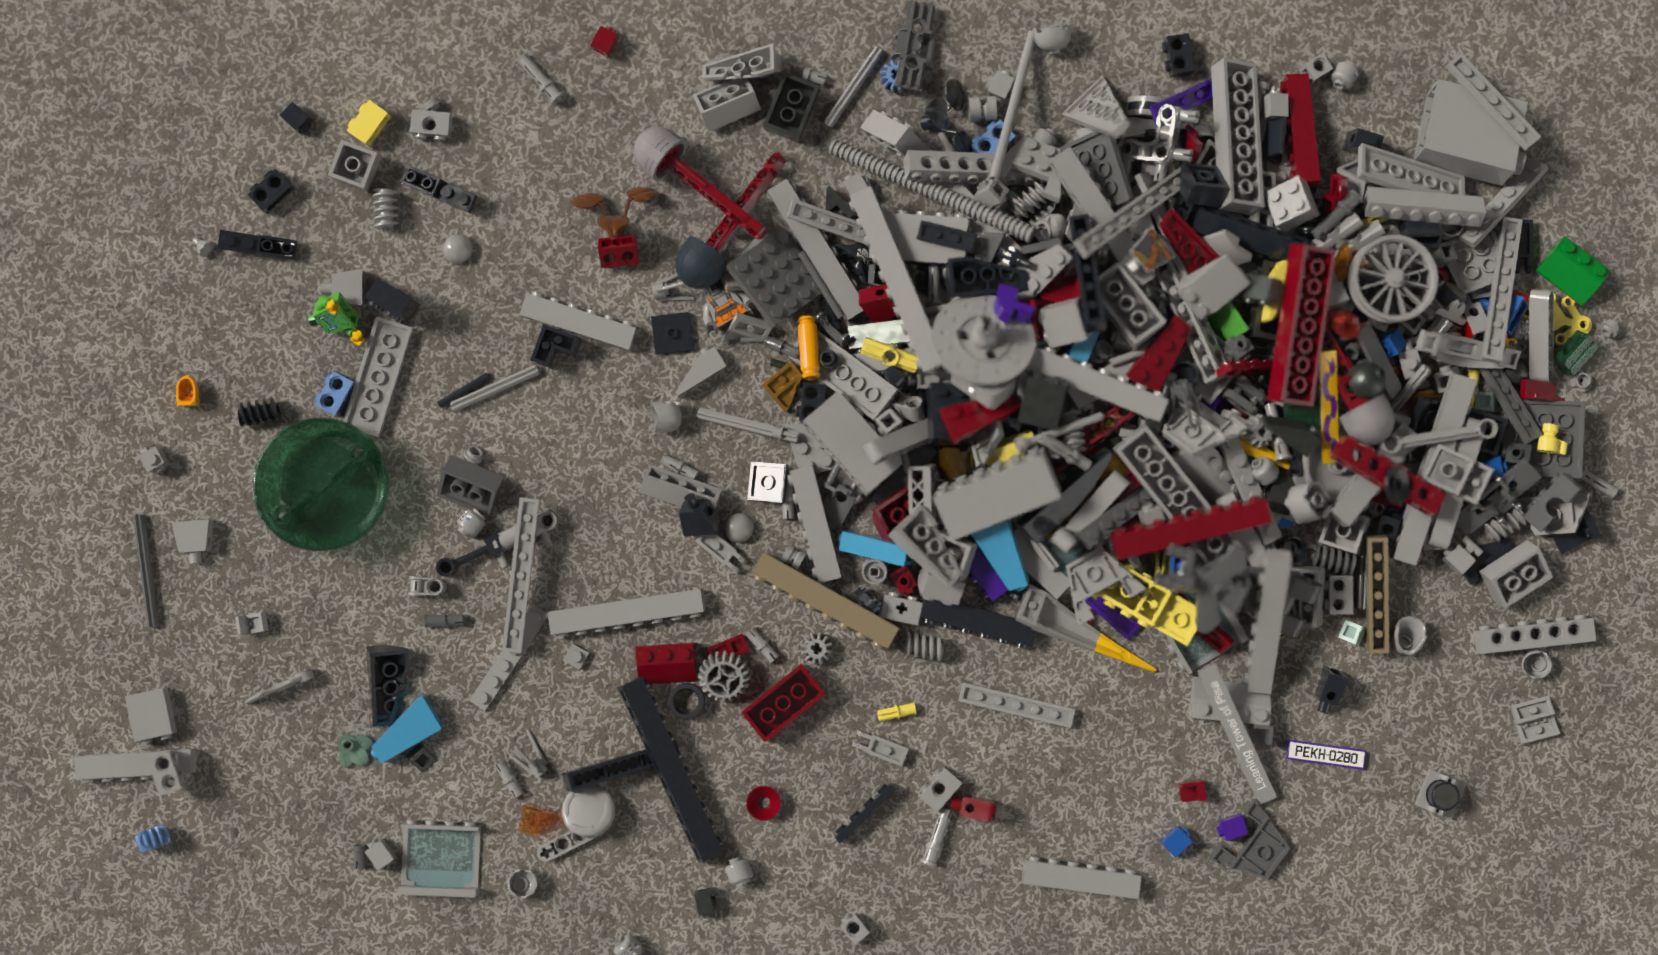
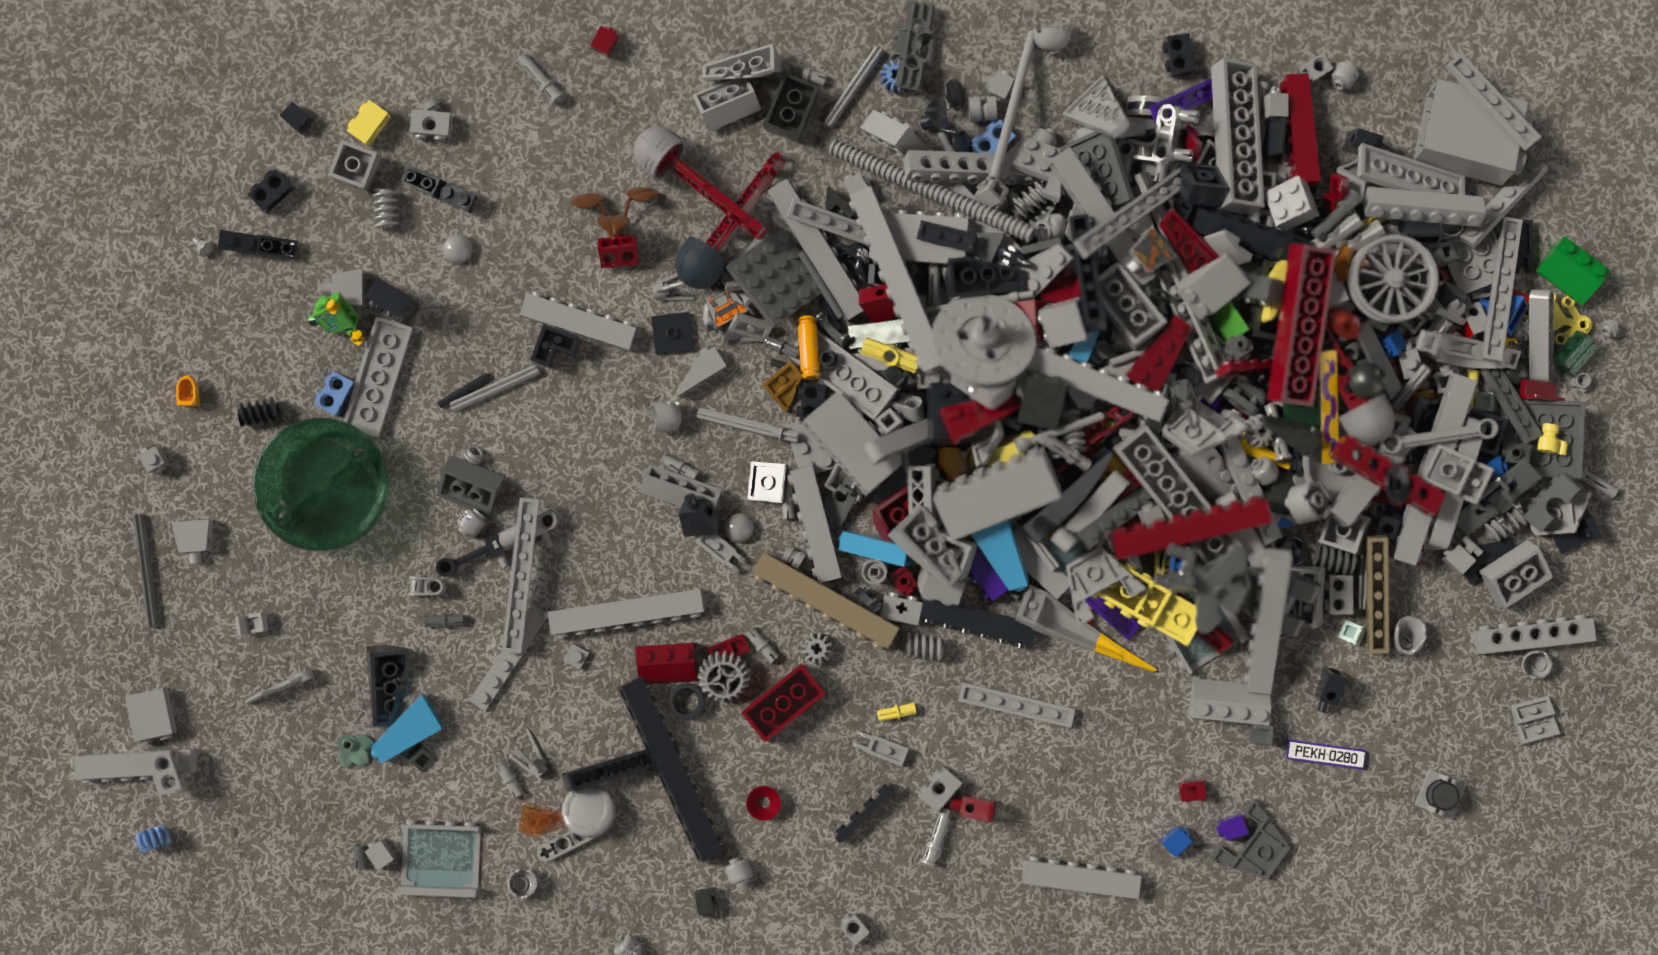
dark purple brick [993,284,1034,324] -> none
light grey tile [1198,663,1277,805] -> none

